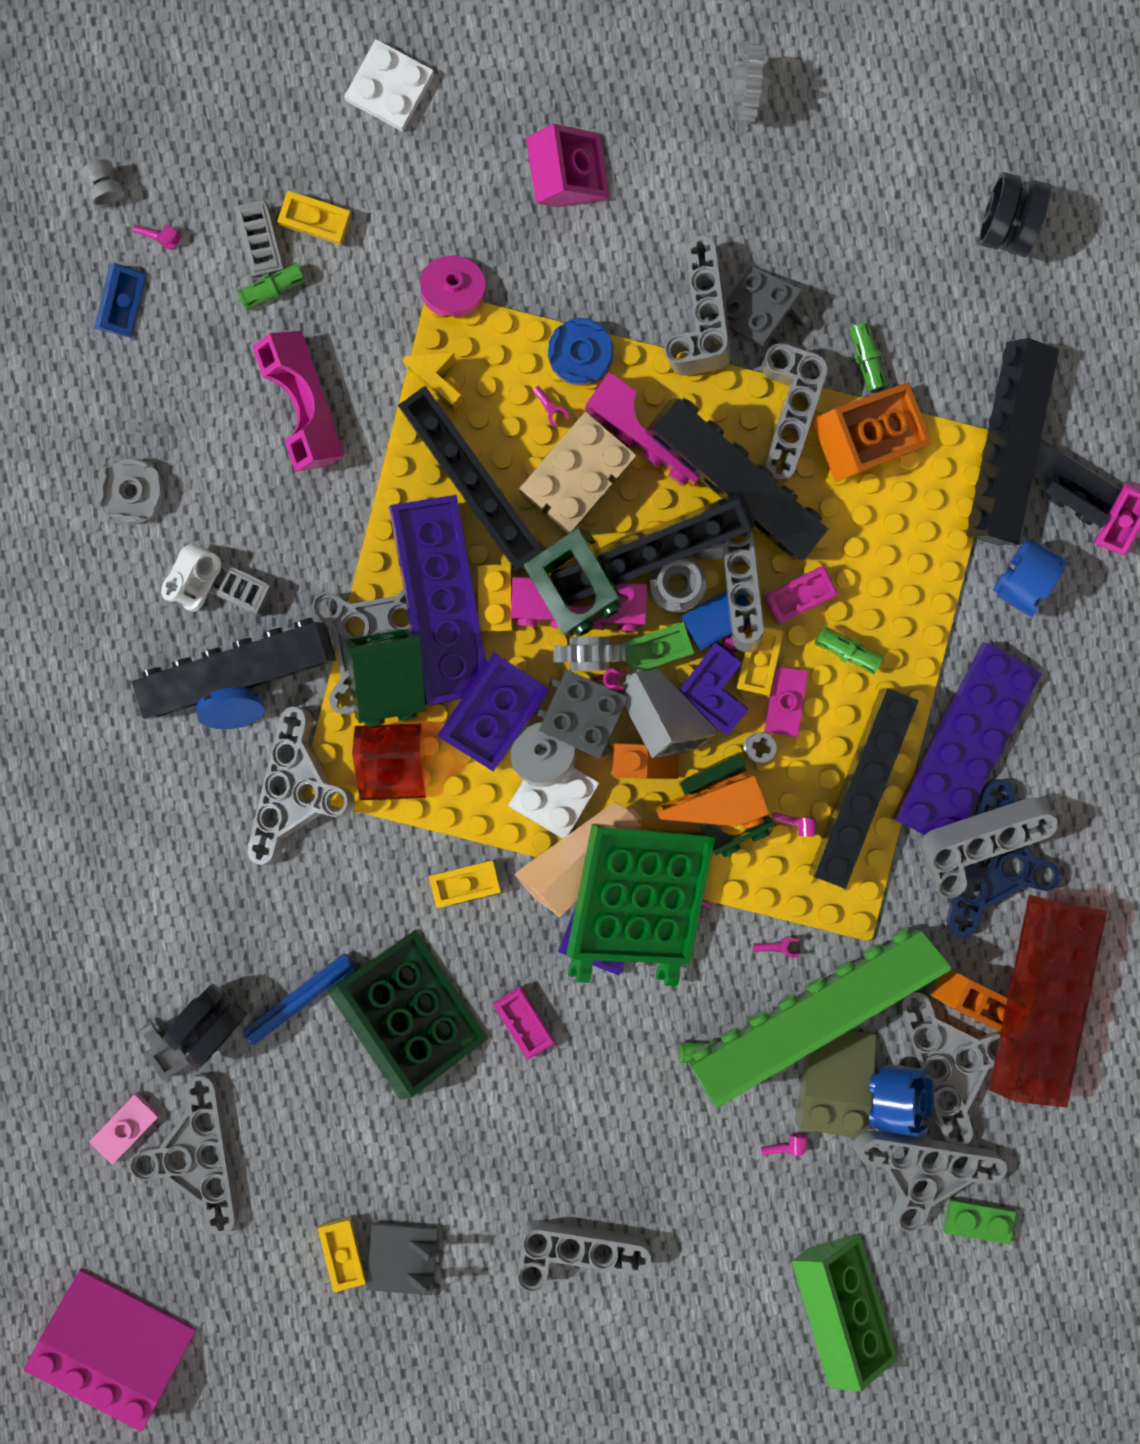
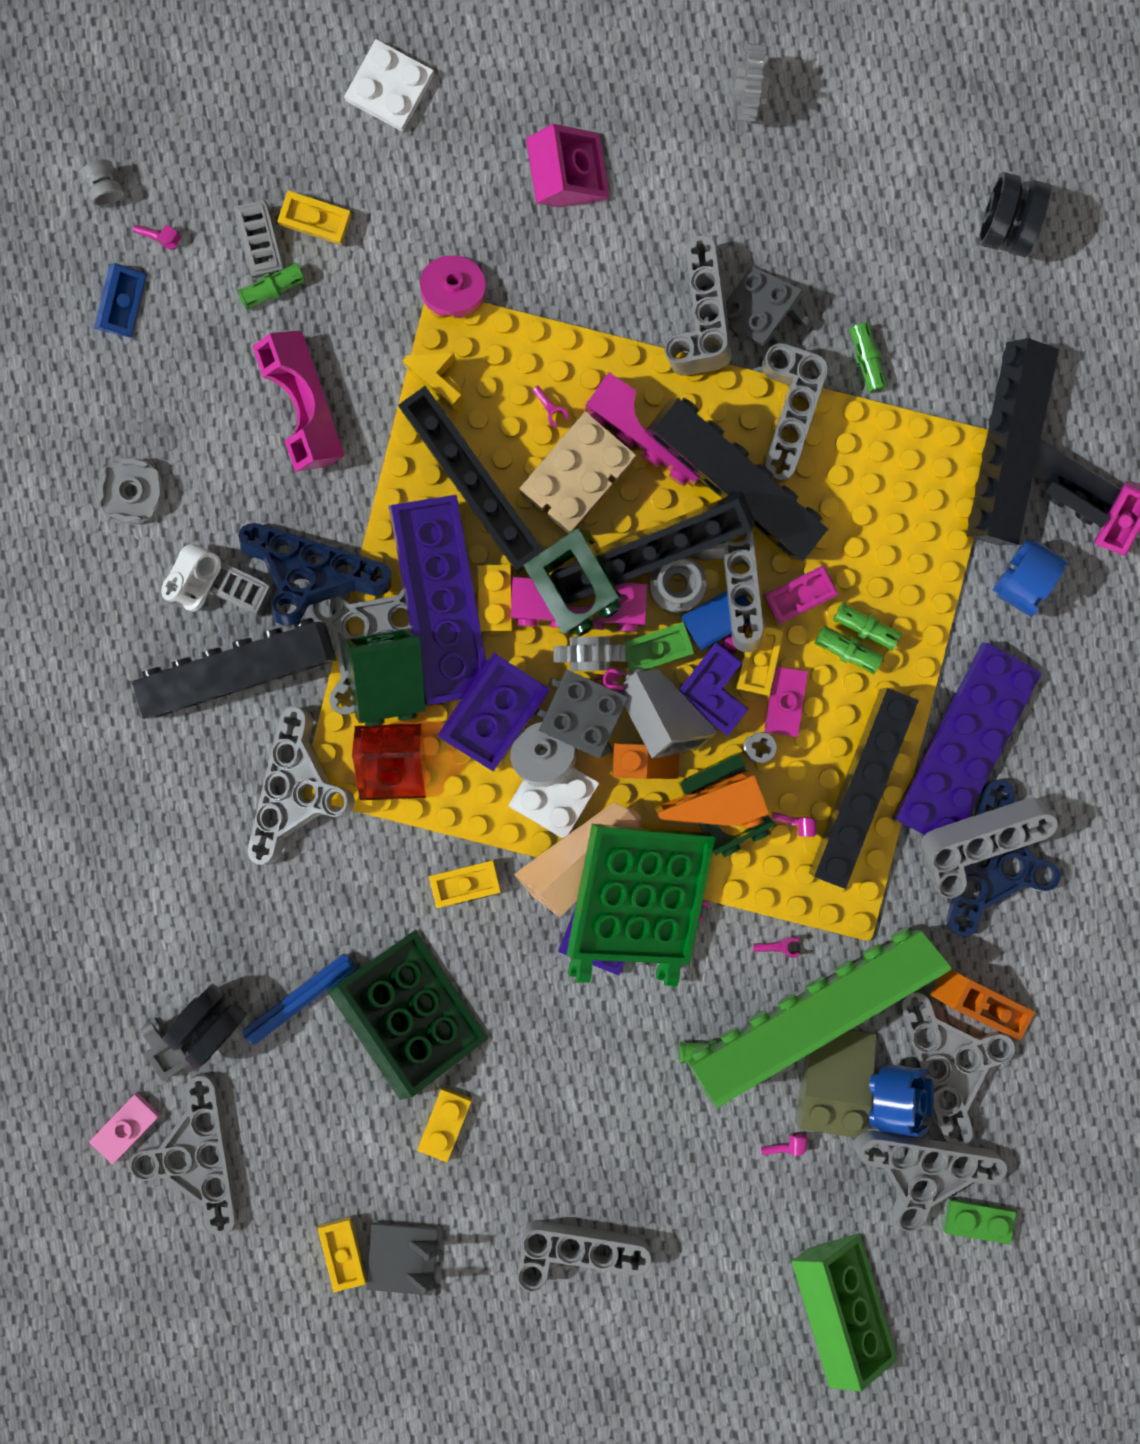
dark pink slope [23,1269,197,1432] -> none
blue tile [196,687,265,729] -> none
dark pink plate [493,985,556,1060] -> none
blue tile [548,318,614,386] -> none
orange slope [812,382,933,482] -> none
clear red brick [989,895,1107,1108] -> none
none -> dark blue beam [238,523,392,626]
none -> yellow plate [417,1087,472,1162]
none -> bright green pin [833,602,902,651]

